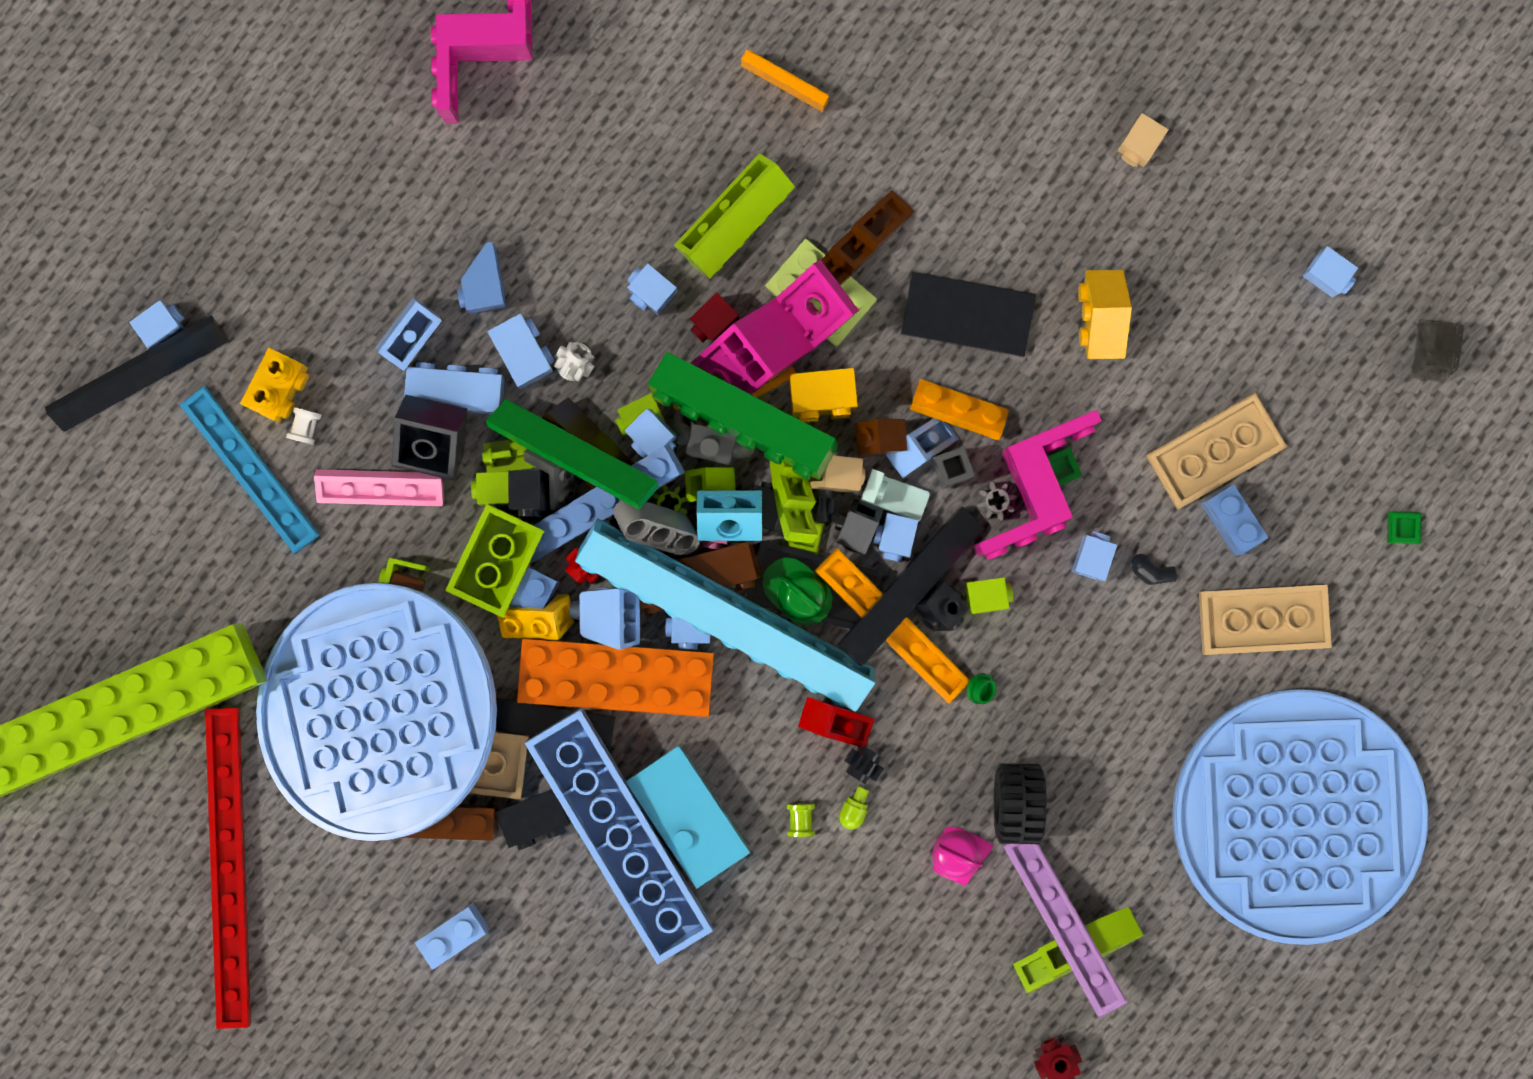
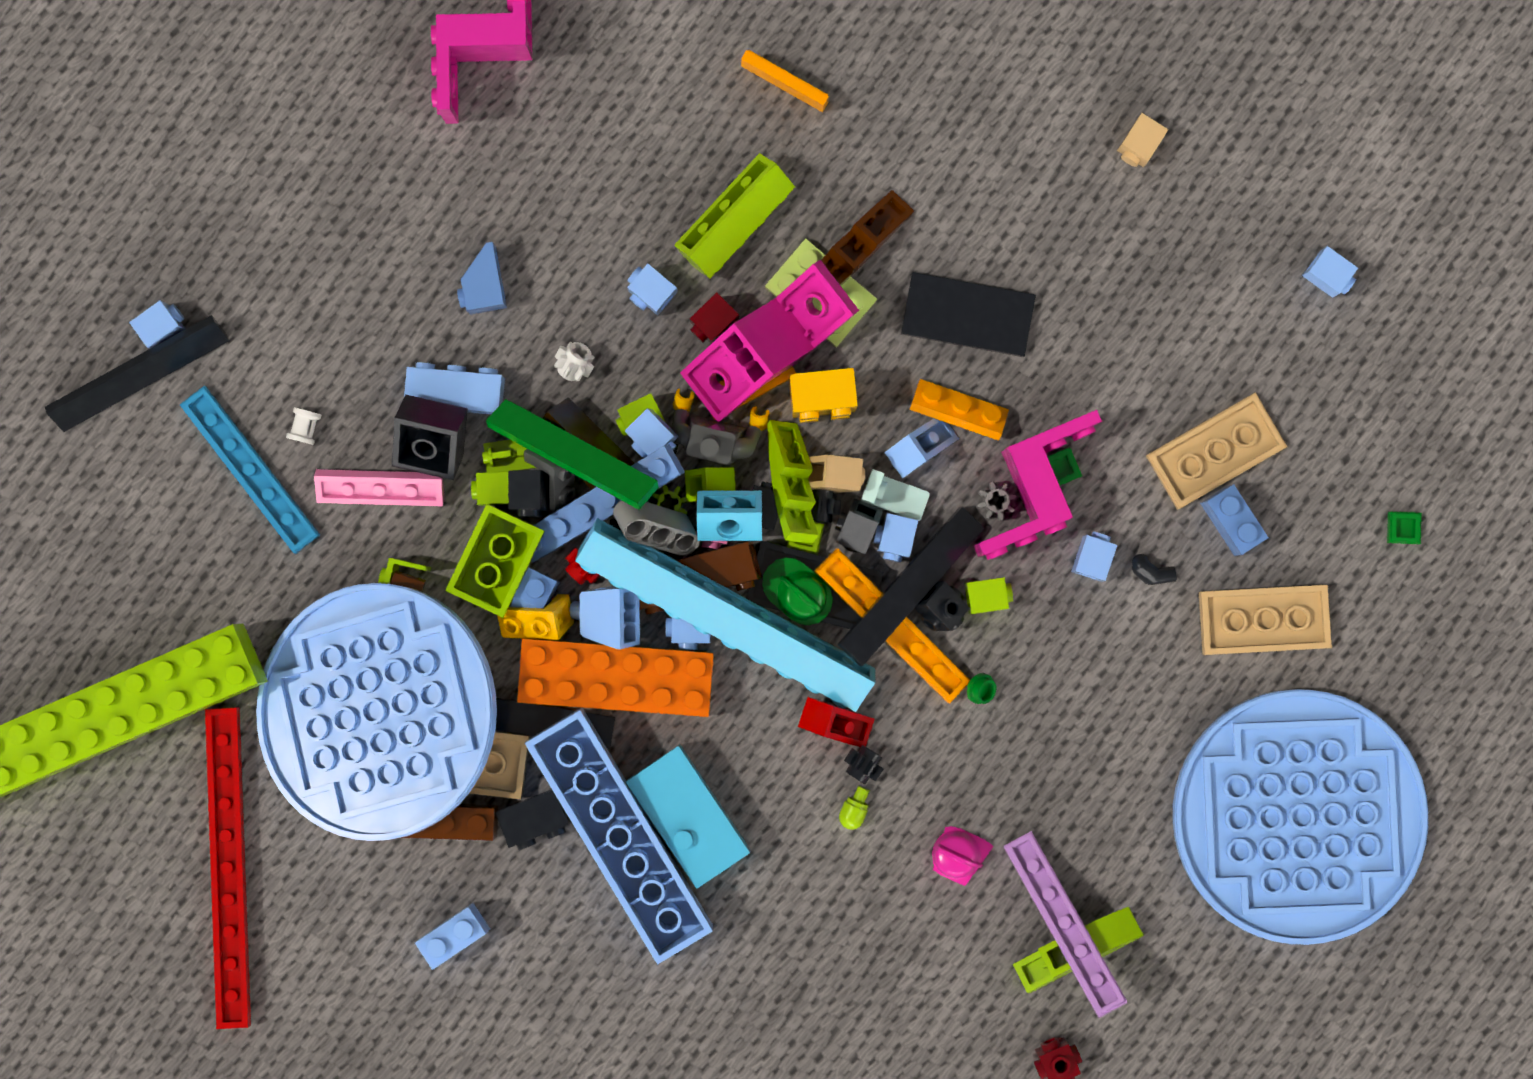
yellow brick [240,347,309,423] -> none
light blue brick [376,297,442,371] -> none
light blue brick [487,313,555,390] -> none
green brick [647,352,838,480] -> none
lime bush [787,803,815,837] -> none
reddish brown slope [855,419,908,458] -> none
dark grey brick [931,447,975,489] -> none
black tyre [994,763,1046,844] -> none
yellow brick [1078,270,1132,359] -> none
clear smoke torso [1412,319,1464,382] -> none

